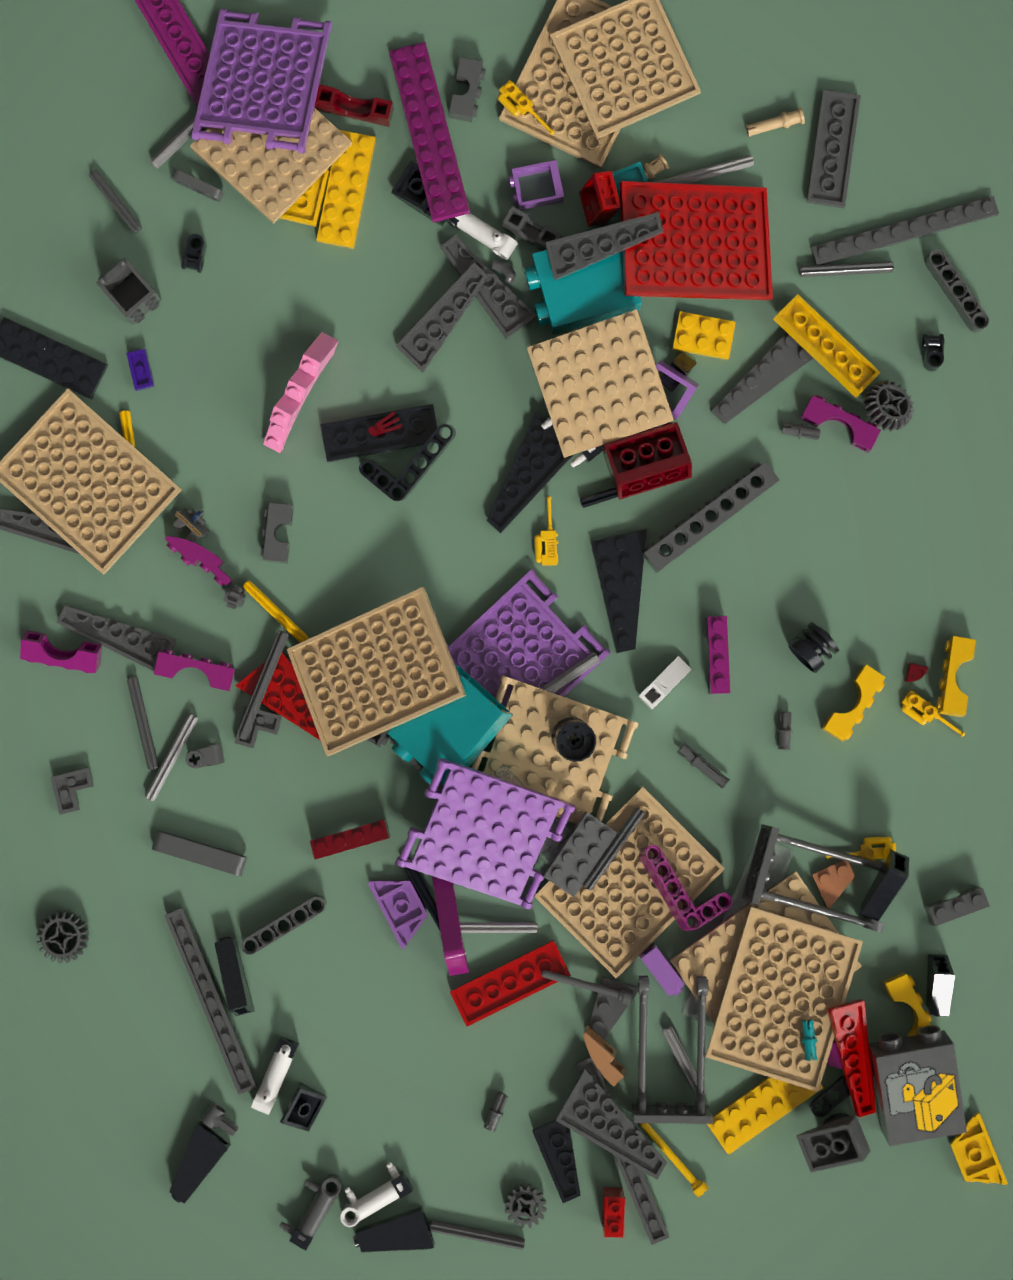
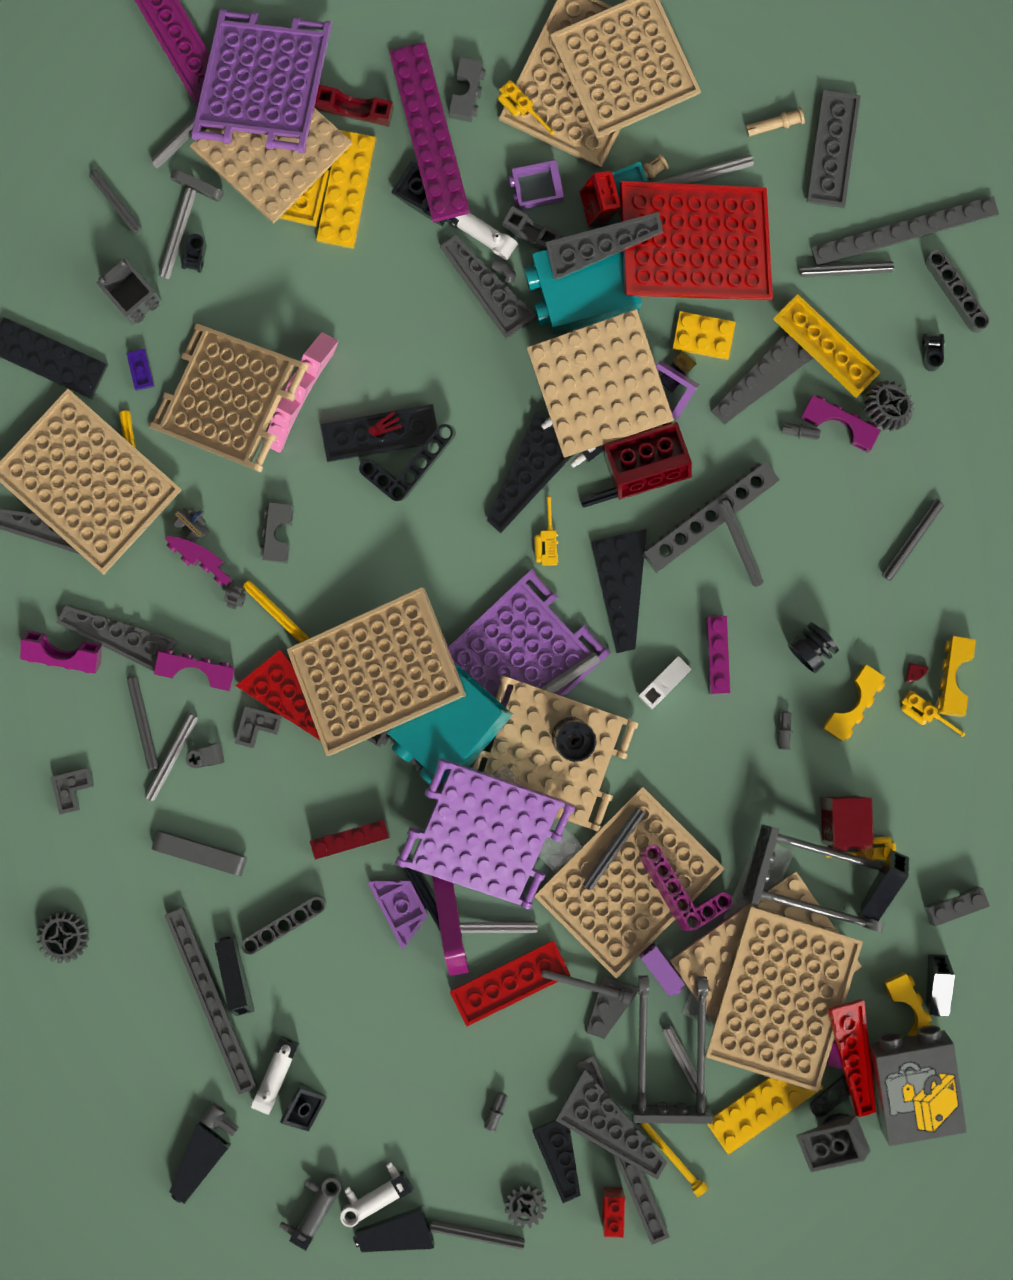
dark grey axle [236,630,289,739] -> none
dark grey wing [396,263,489,373] -> none
dark grey plate [542,811,617,897] -> none
medium nougat slope [583,1025,626,1087] -> none
dark grey pin [677,743,730,789] -> none
teal pin [801,1019,818,1061] -> none
nougat wing [811,860,855,908] -> none
yellow wing [949,1112,1008,1185] -> none
none -> tan plate [148,323,310,473]
none -> light grey axle [159,188,196,279]
none -> dark grey axle [718,499,764,587]
none -> dark red brick [820,796,874,851]
none -> dark grey axle [882,500,944,581]

